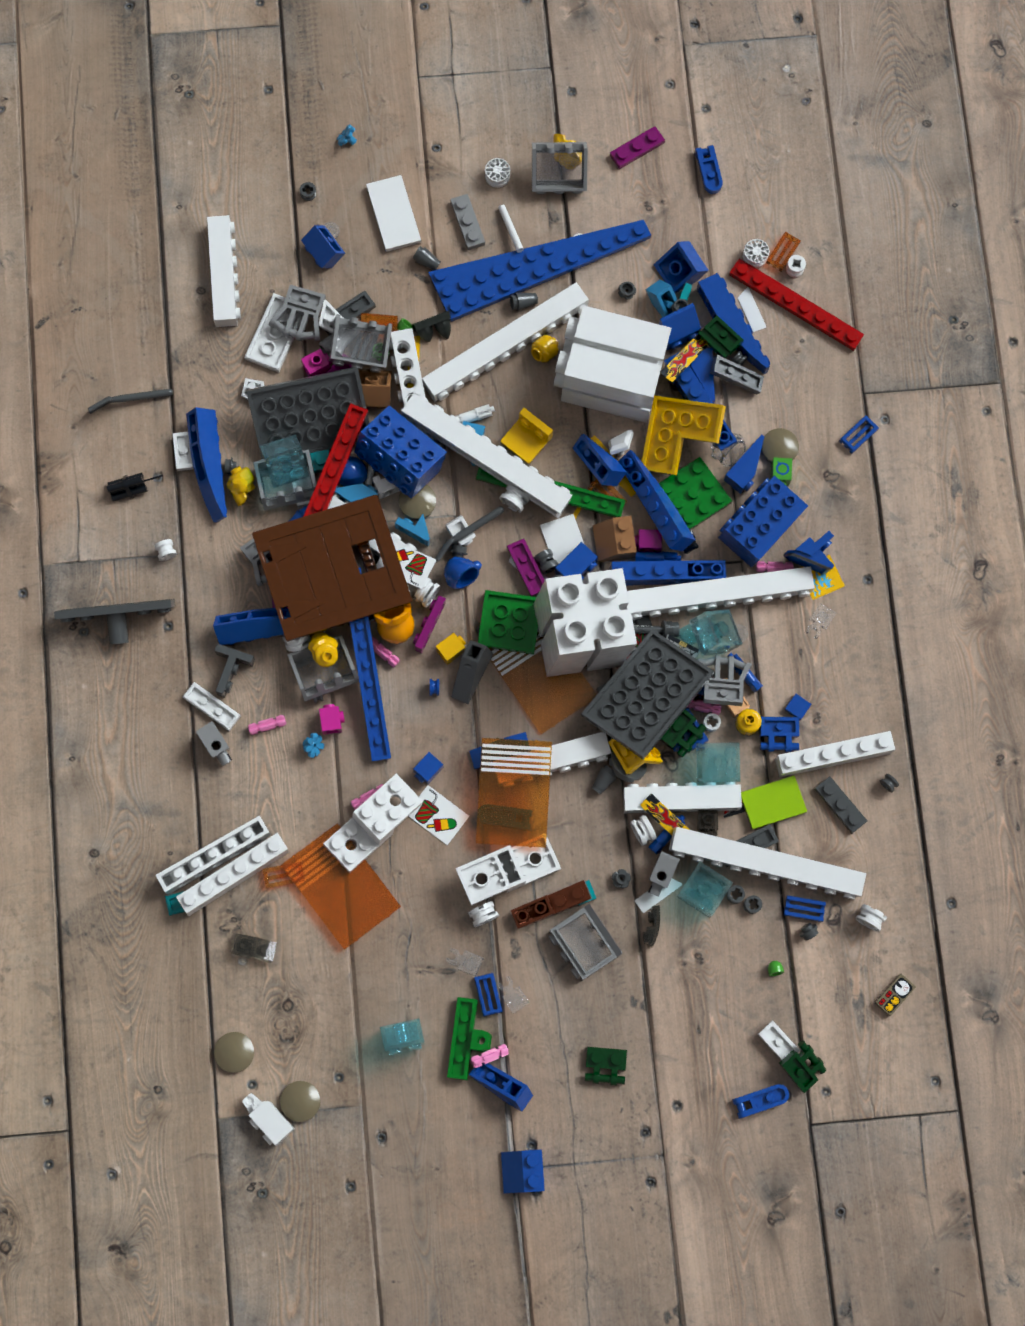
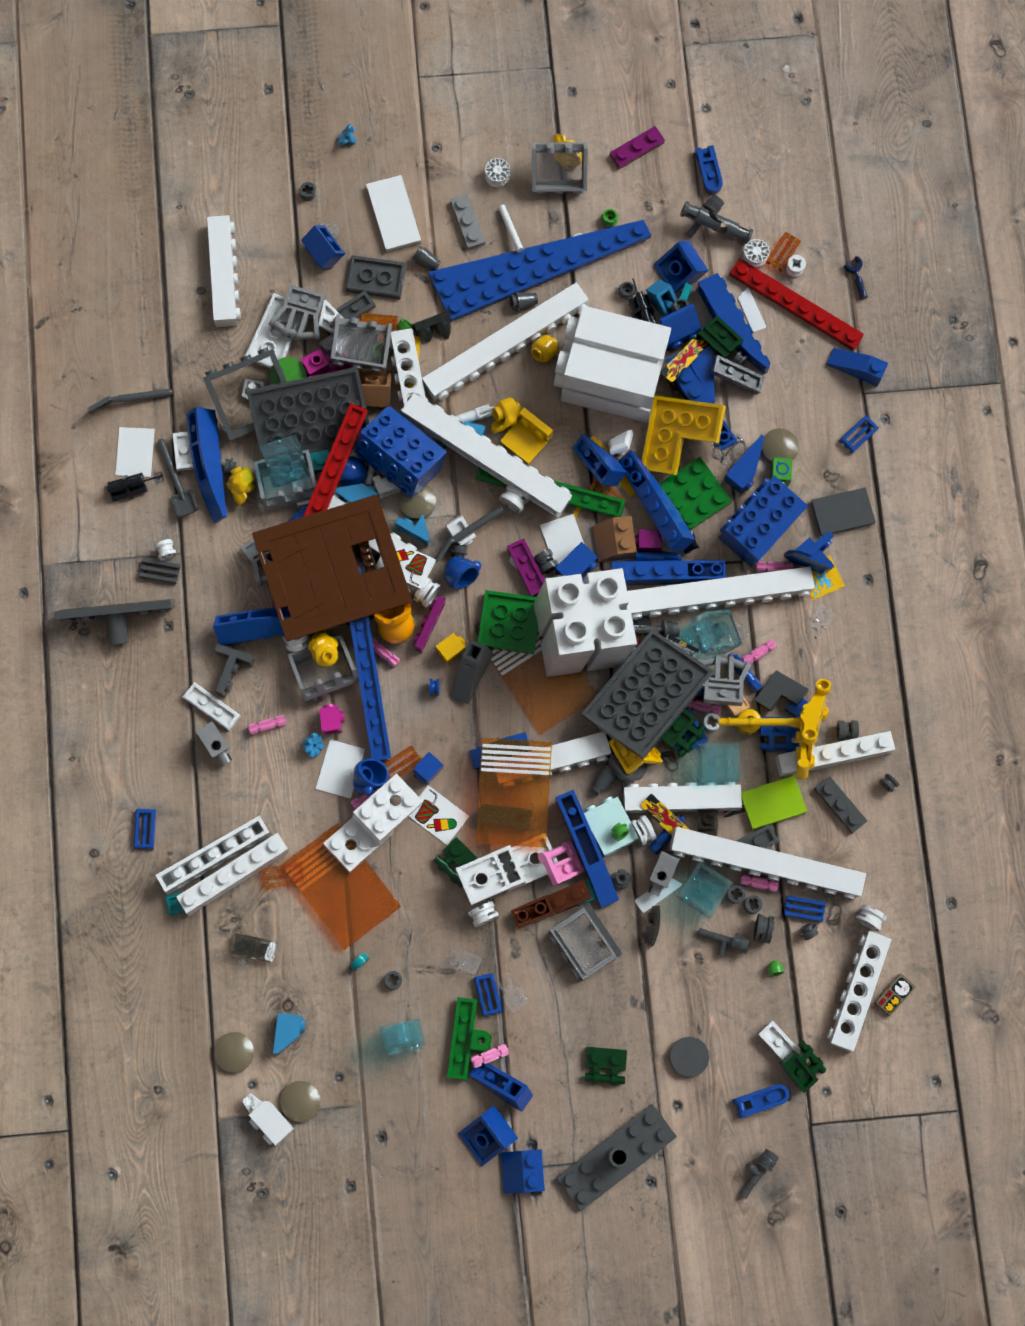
none -> white sticker [115,427,155,477]
none -> blue tile [134,809,156,849]
none -> dark grey tile [138,558,181,584]
none -> dark grey piece [158,439,199,518]
none -> dark grey window [203,347,287,441]
none -> bright green tile [269,357,307,384]
none -> dark azure slope [273,1013,306,1055]
none -> white sticker [315,739,365,799]
none -> dark grey tile [346,255,406,299]
none -> teal tile [350,952,369,971]
none -> blue piece [353,758,389,796]
none -> clear orange tile [384,745,421,780]
none -> dark grey bush [384,971,402,990]
none -> dark green plate [433,837,478,888]
none -> blue slope [458,1105,518,1166]
none -> yellow head [491,397,521,434]
none -> bright pink plate [538,840,585,886]
none -> blue slope [555,789,619,908]
none -> dark grey plate [557,1104,677,1211]
none -> light aqua panel [584,796,639,858]
none -> bright green plate [601,209,618,227]
none -> bright green plate [611,823,629,841]
none -> black piece [629,278,657,324]
none -> dark grey tile [669,1037,710,1077]
none -> dark grey piece [680,201,753,244]
none -> dark grey piece [686,194,724,238]
none -> dark grey piece [698,928,751,956]
none -> yellow piece [718,679,831,779]
none -> bright pink axle [740,874,779,892]
none -> dark grey piece [740,1148,779,1199]
none -> bright pink axle [742,639,777,664]
none -> dark grey wheel [753,914,775,944]
none -> dark grey tile [755,670,809,712]
none -> dark grey tile [811,487,876,536]
none -> blue slope [826,348,888,386]
none -> white brick [827,931,892,1052]
none -> dark grey wheel [836,720,859,740]
none -> dark blue piece [845,256,868,299]

